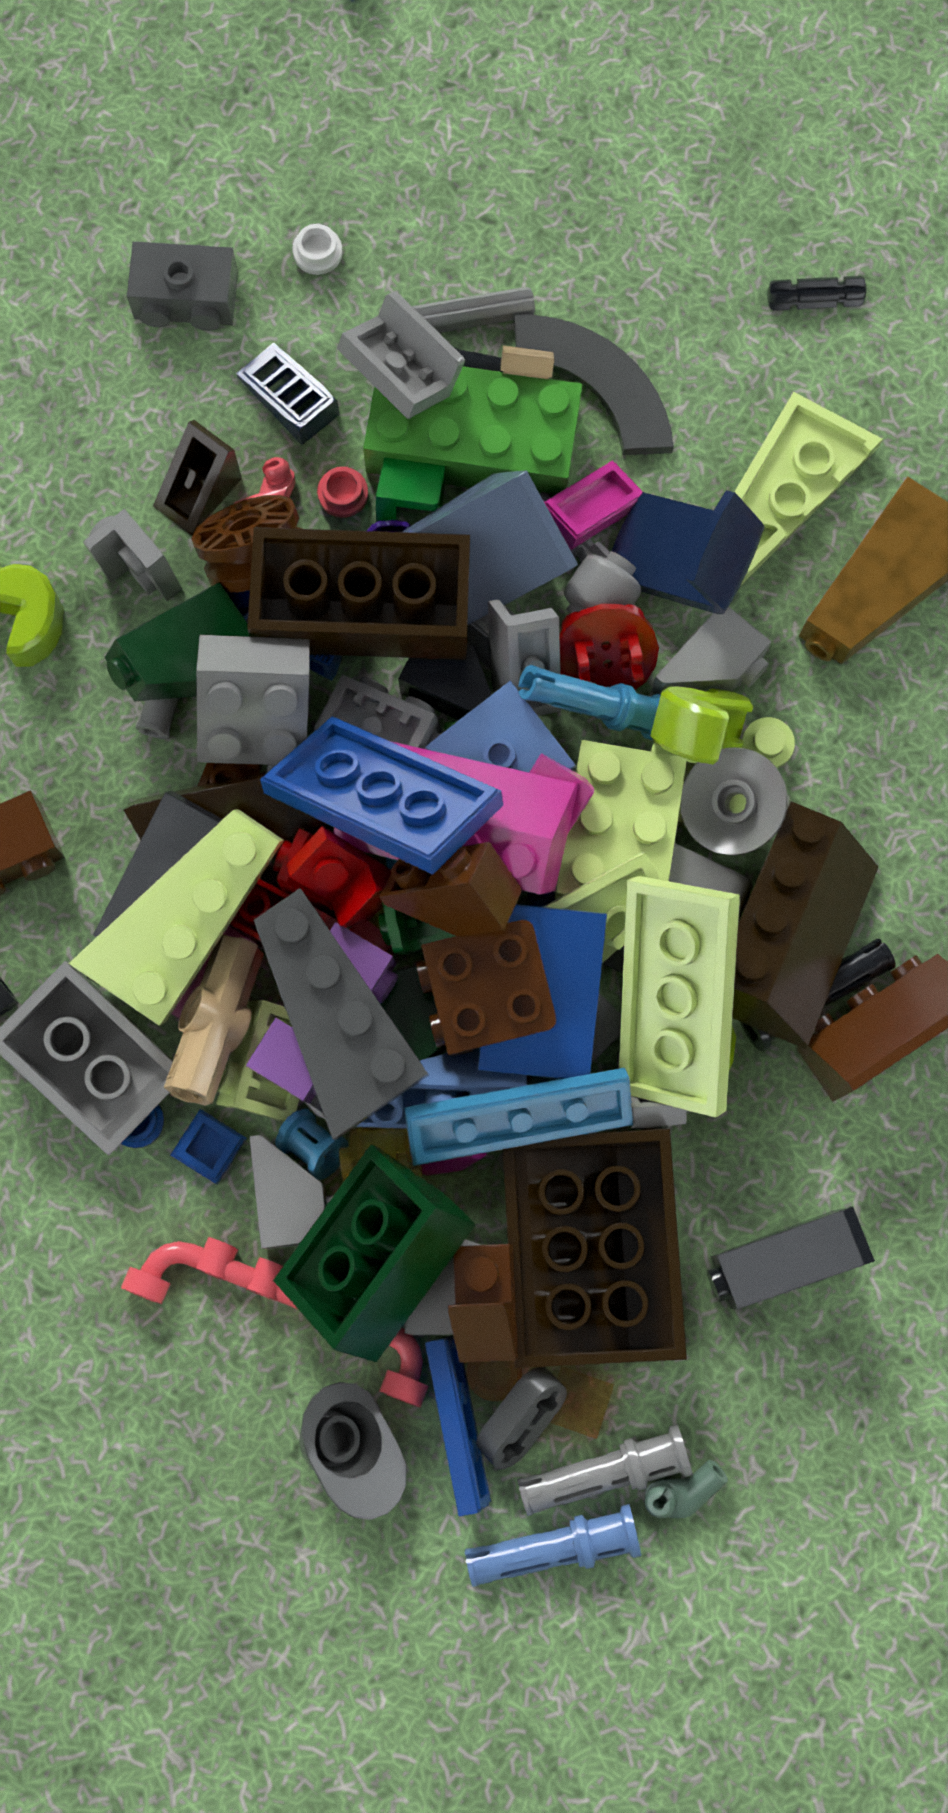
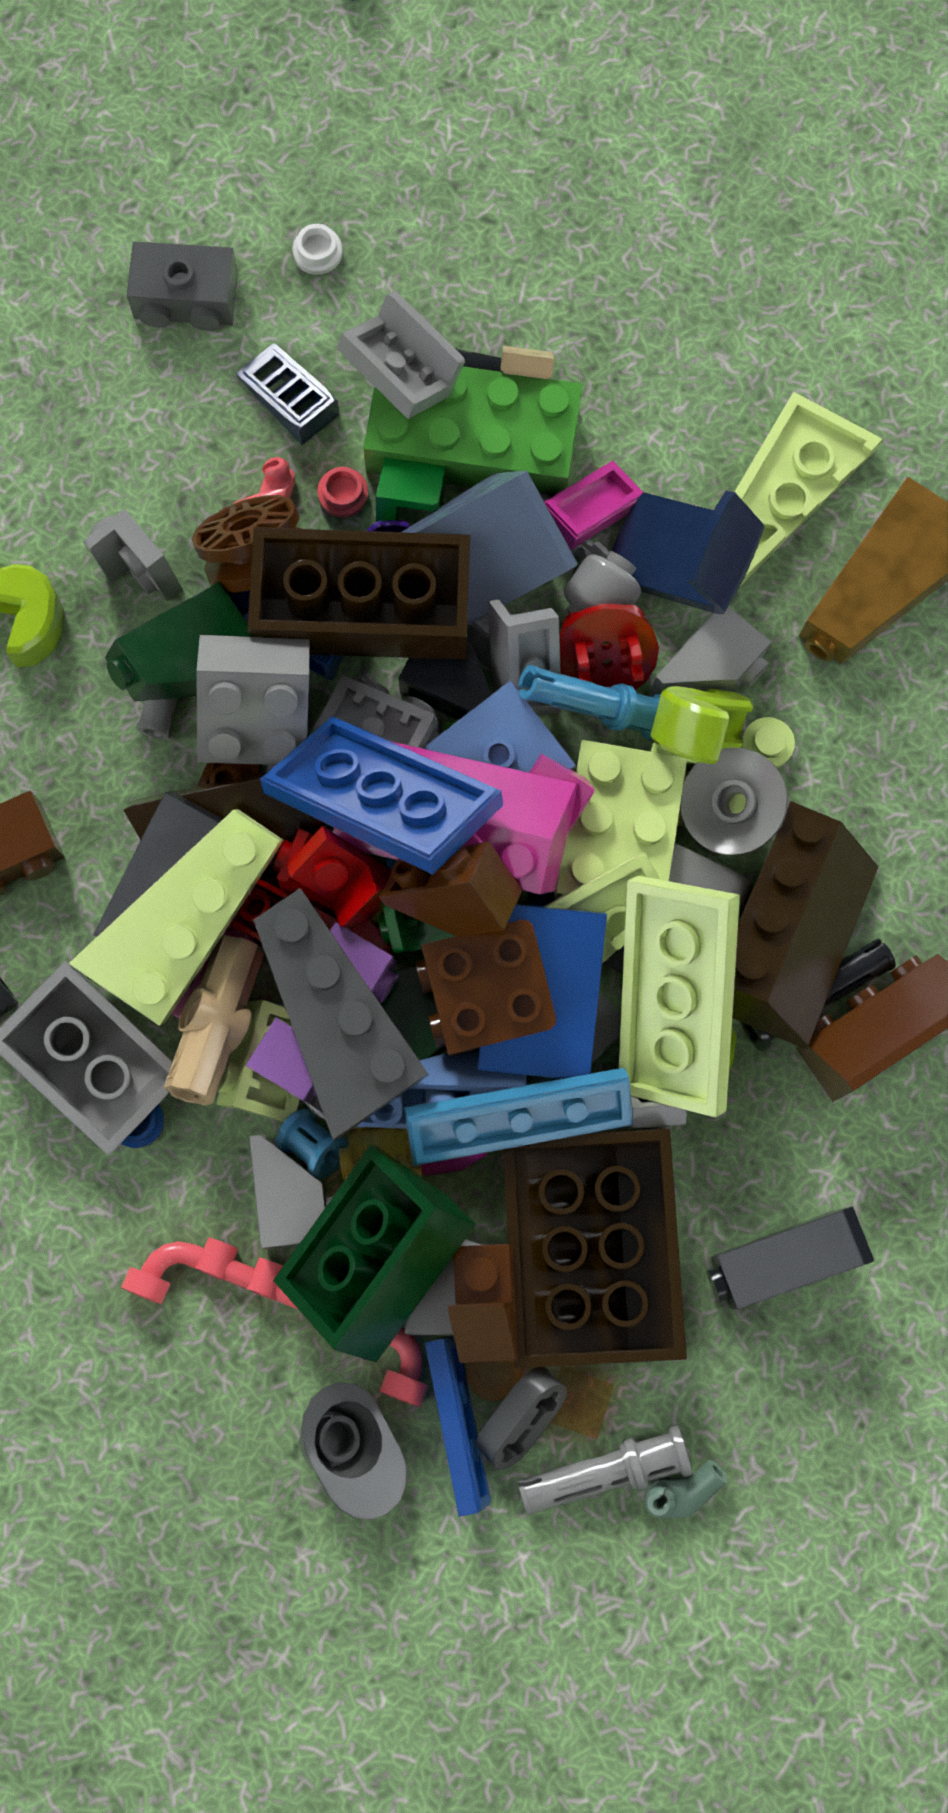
dark brown slope [153,420,242,536] -> none
blue tile [170,1109,247,1185] -> none
light grey axle [412,287,535,333] -> none
medium blue pin [465,1504,641,1587] -> none
dark grey tile [514,314,674,455] -> none
black axle [767,276,866,311] -> none

